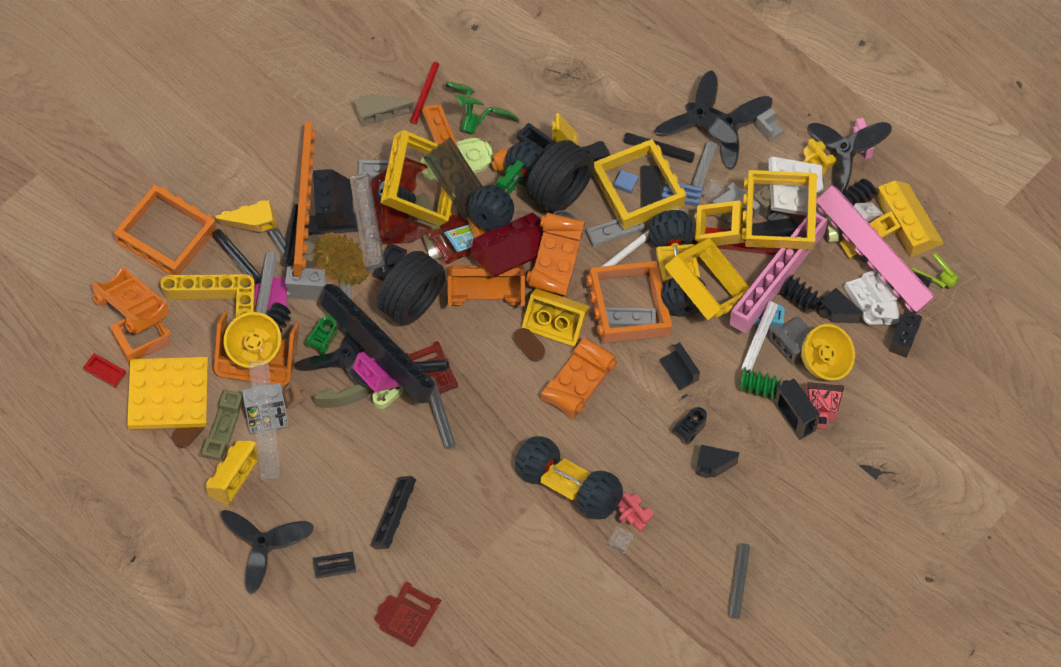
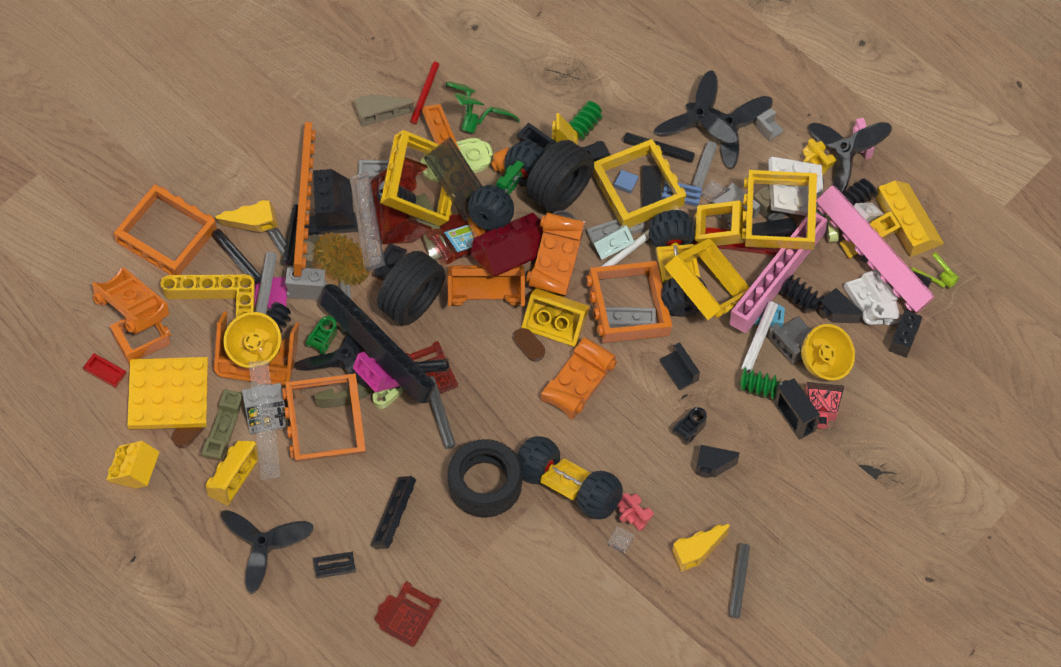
none -> yellow slope [106,441,160,489]
none -> orange window [282,373,366,462]
none -> black tyre [447,439,523,518]
none -> green piece [569,101,603,141]
none -> light aqua plate [592,225,635,260]
none -> yellow slope [672,524,730,572]

